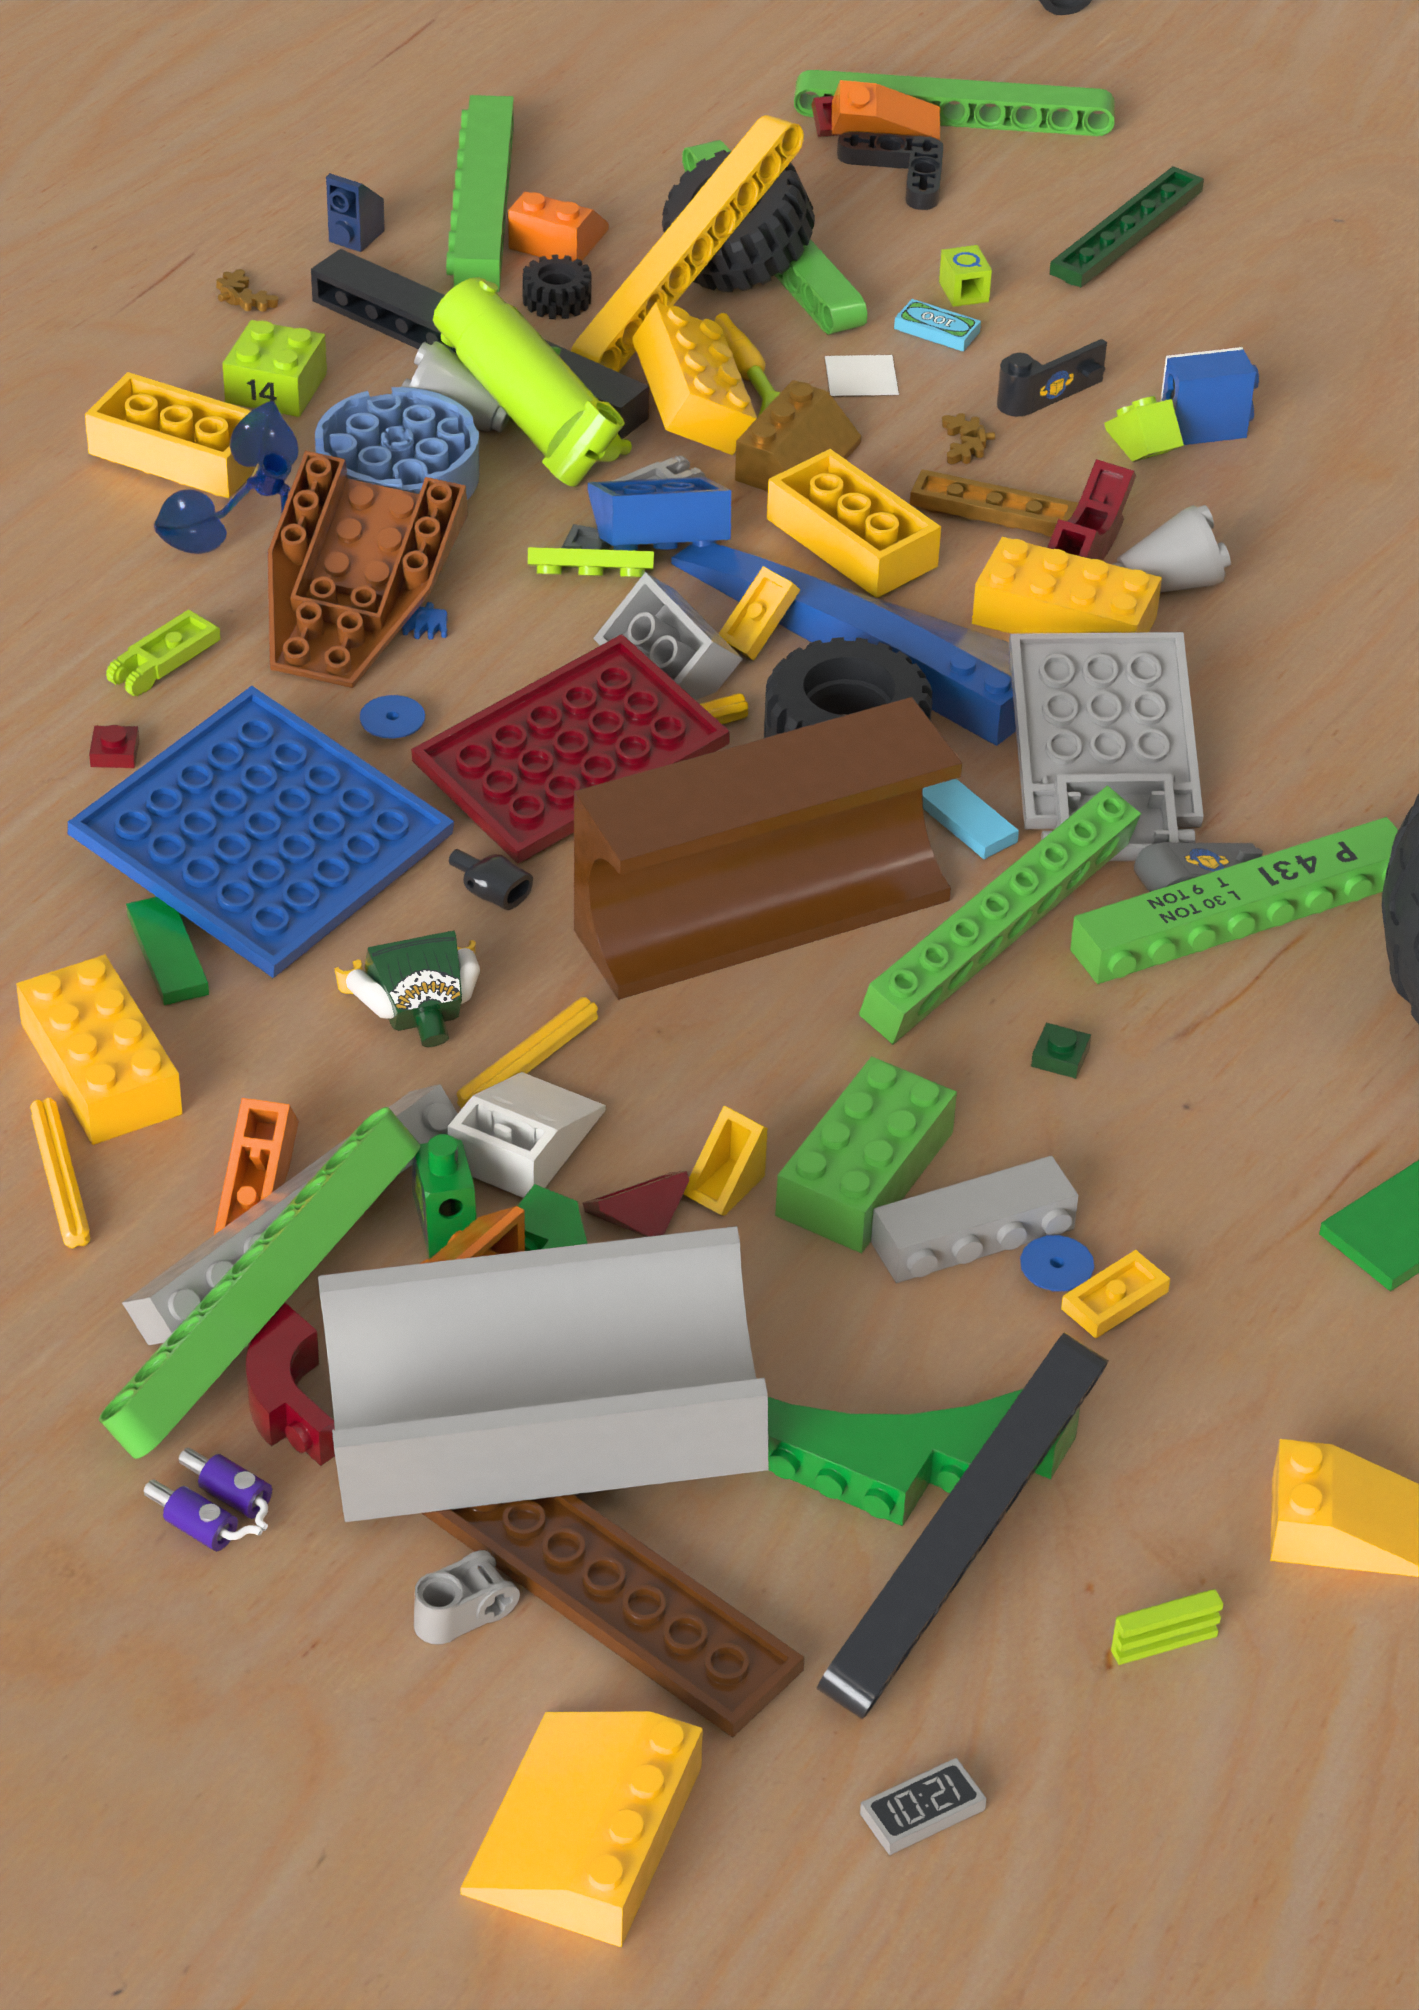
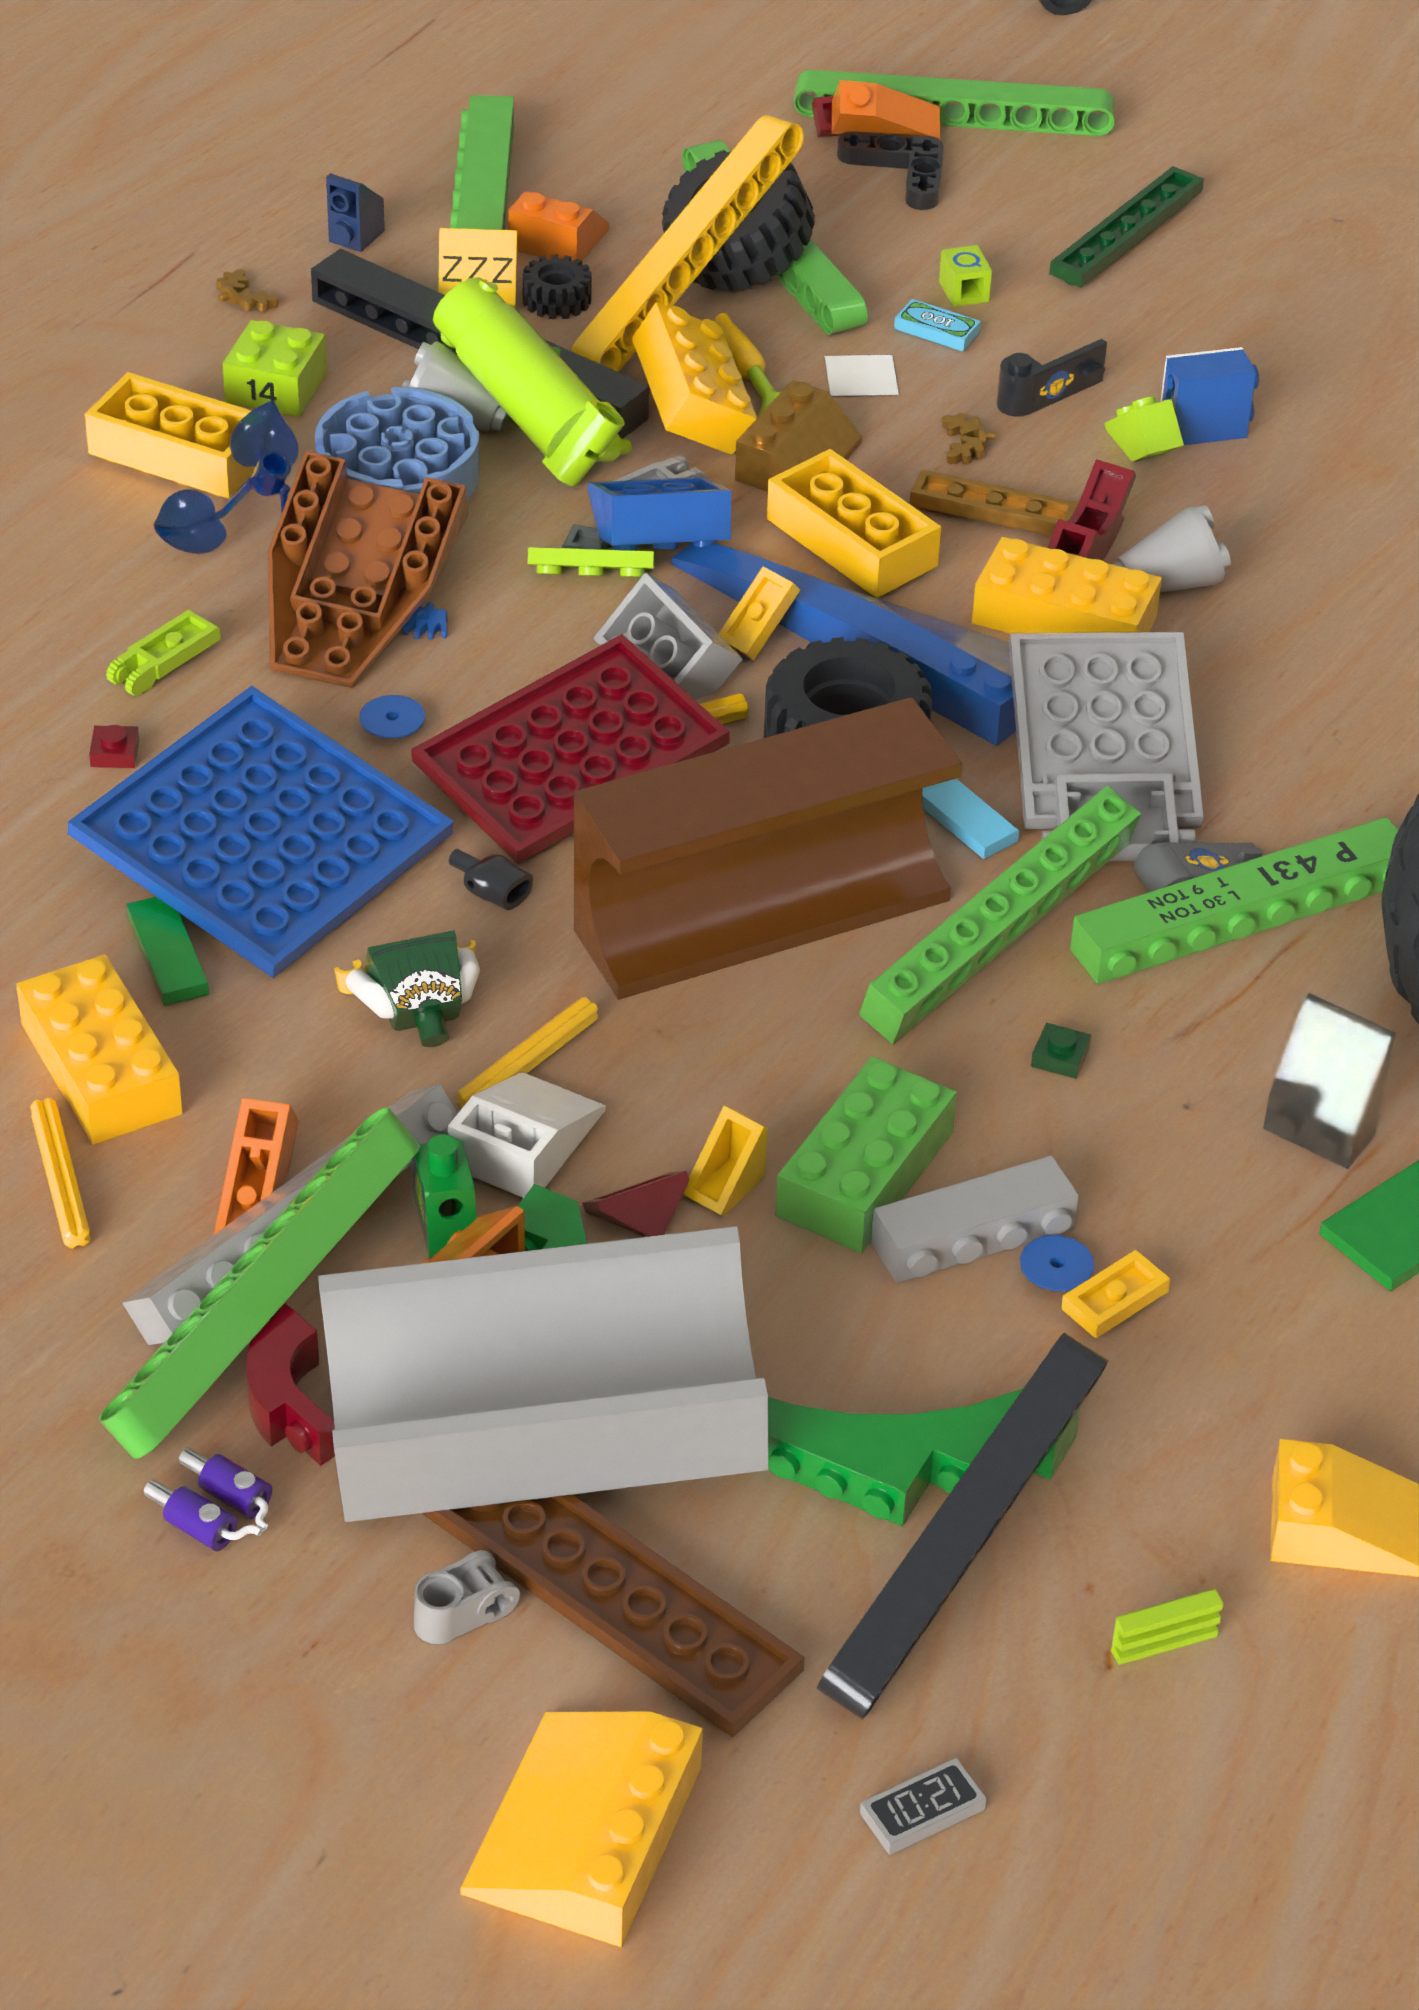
none -> yellow tile [438,228,517,307]
none -> clear smoke slope [1263,993,1396,1169]

